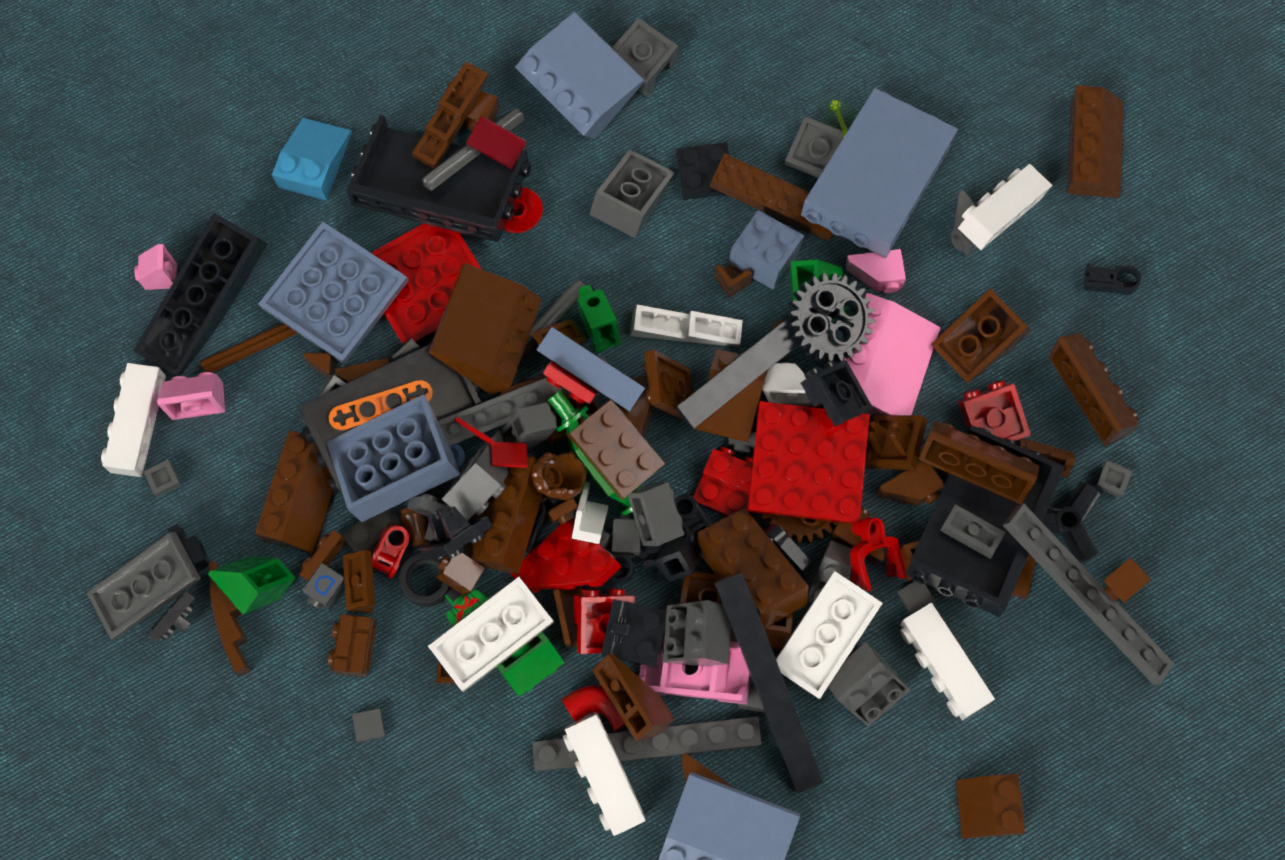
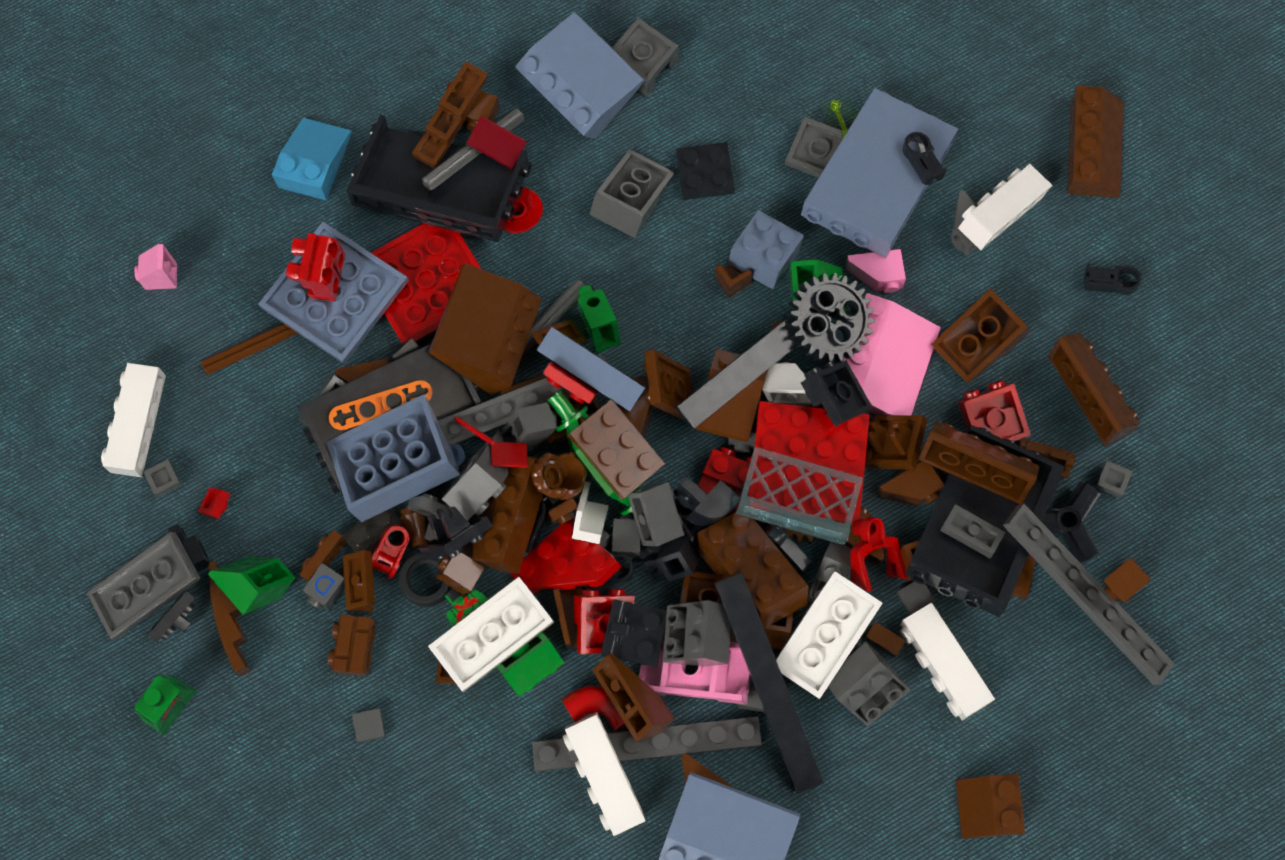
black slope [134,213,268,376] -> none
bright pink slope [157,372,225,420] -> none
reddish brown slope [255,430,334,554] -> none
reddish brown slope [304,352,335,377] -> none
white slope [630,305,743,347] -> none
reddish brown piece [709,153,833,241] -> none
none -> green torso [134,675,196,735]
none -> red plate [197,487,231,519]
none -> red hips [286,233,346,302]
none -> black brick [673,476,742,527]
none -> clear light blue fence [736,447,863,545]
none -> reddish brown piece [865,622,905,658]
none -> black piece [902,132,947,185]

